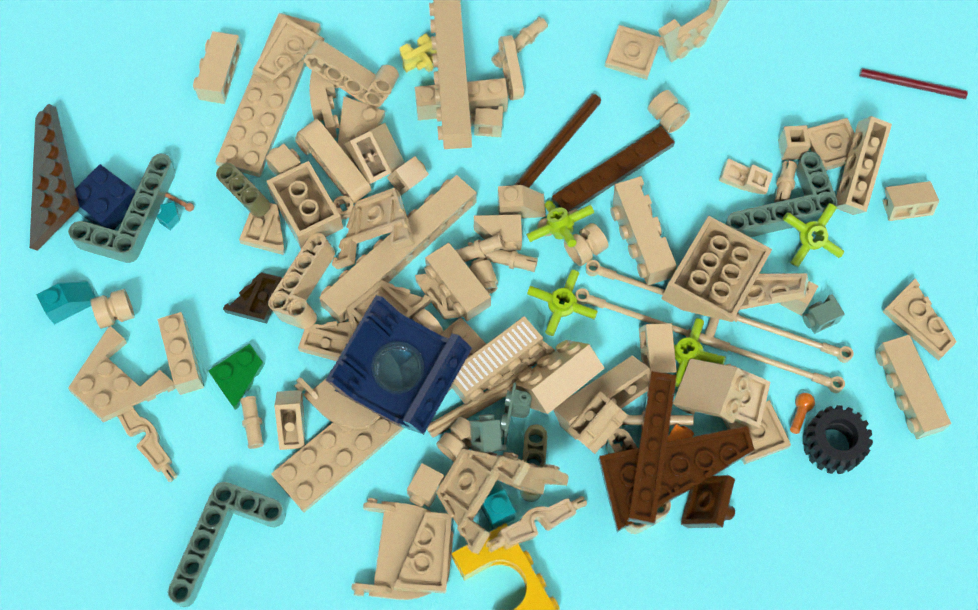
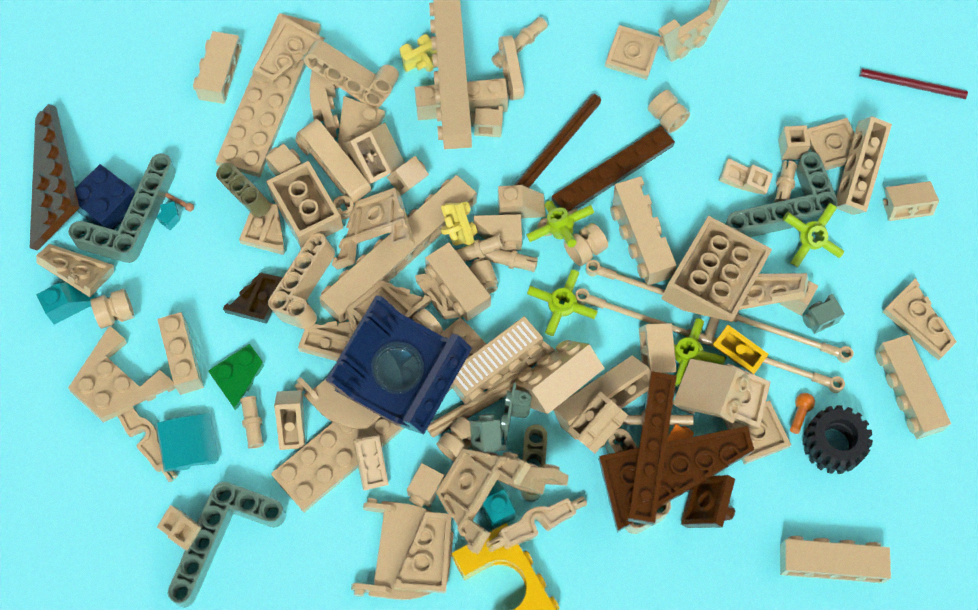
none -> tan wing [36,244,114,297]
none -> teal slope [156,413,219,472]
none -> tan slope [157,505,201,551]
none -> tan plate [353,434,389,490]
none -> light yellow hips [440,202,478,246]
none -> yellow brick [712,325,769,374]
none -> tan brick [780,536,891,583]

